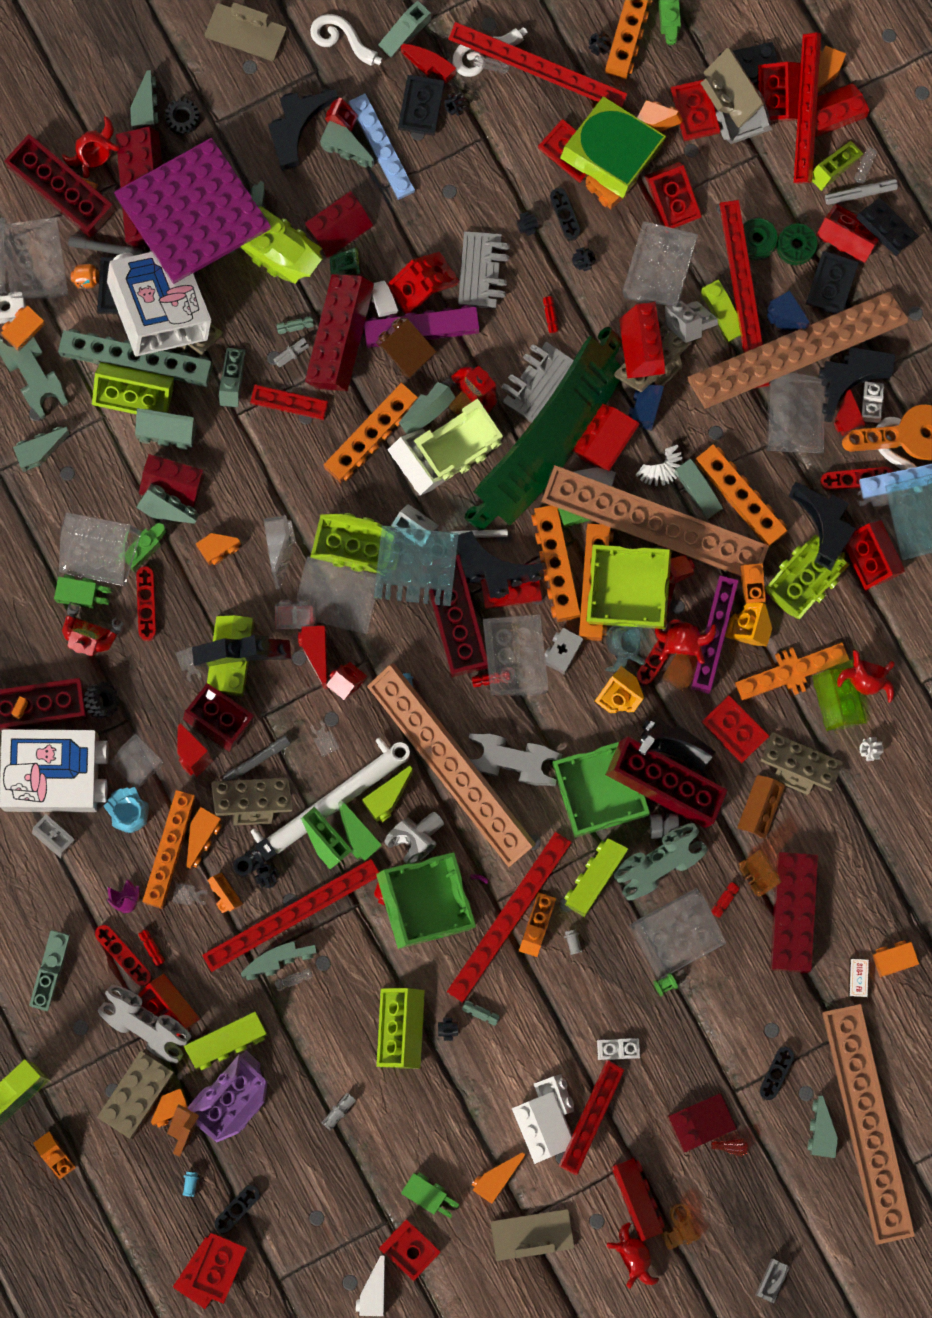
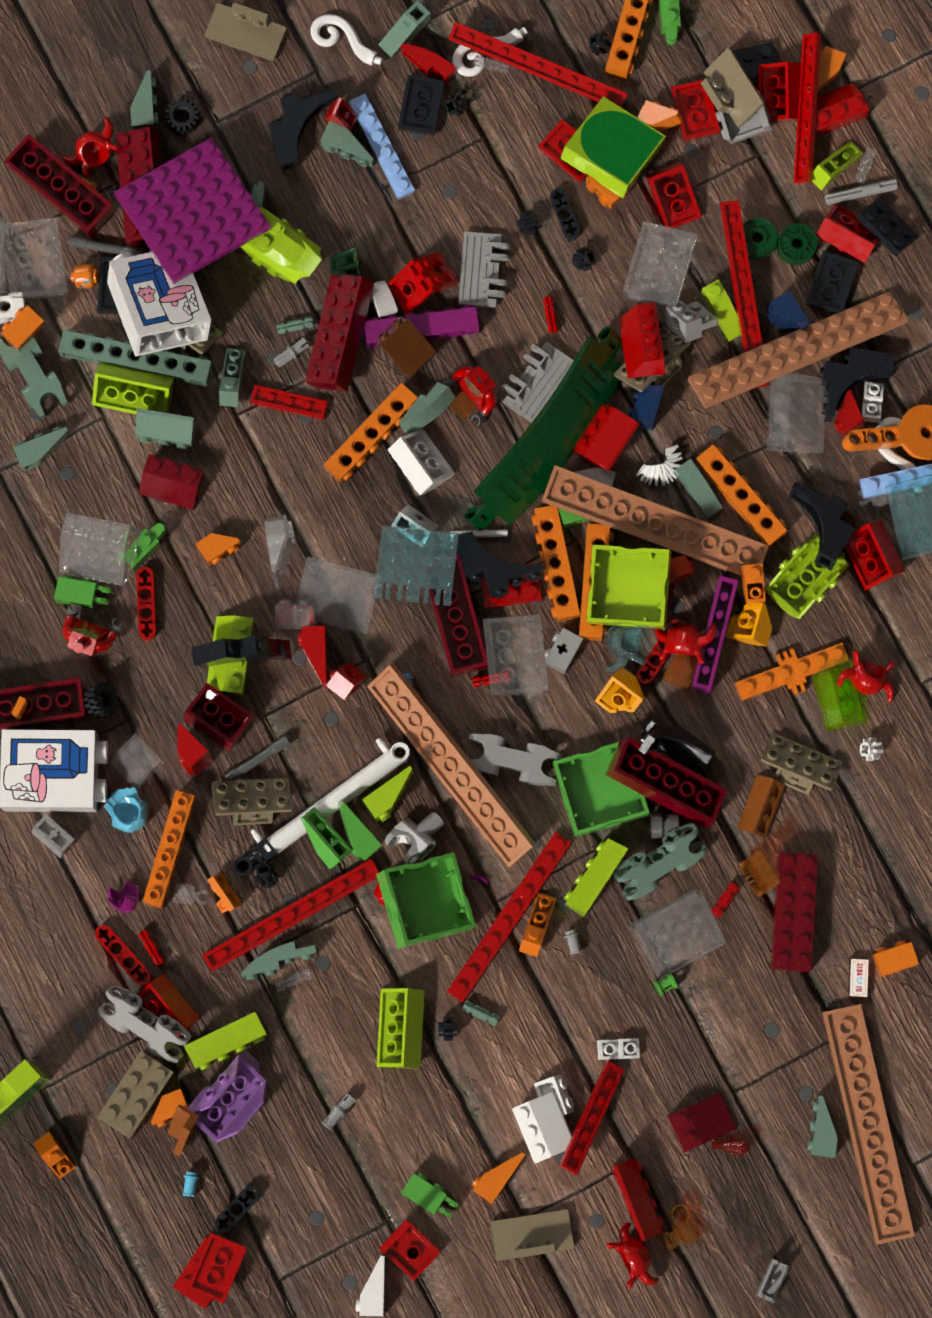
sand green slope [29,930,70,1011] -> none
sand green slope [136,484,199,524] -> none
clear plate [176,646,202,683] -> none
orange slope [187,807,222,870] -> none
dark red slope [305,191,373,258] -> none
lime slope [310,513,401,575] -> none
clear plate [311,720,340,757] -> none
yellowish green cylinder [414,399,503,481] -> none
red plate [701,696,769,764] -> none
black beam [759,1047,794,1100] -> none
red beam [820,467,894,491] -> none

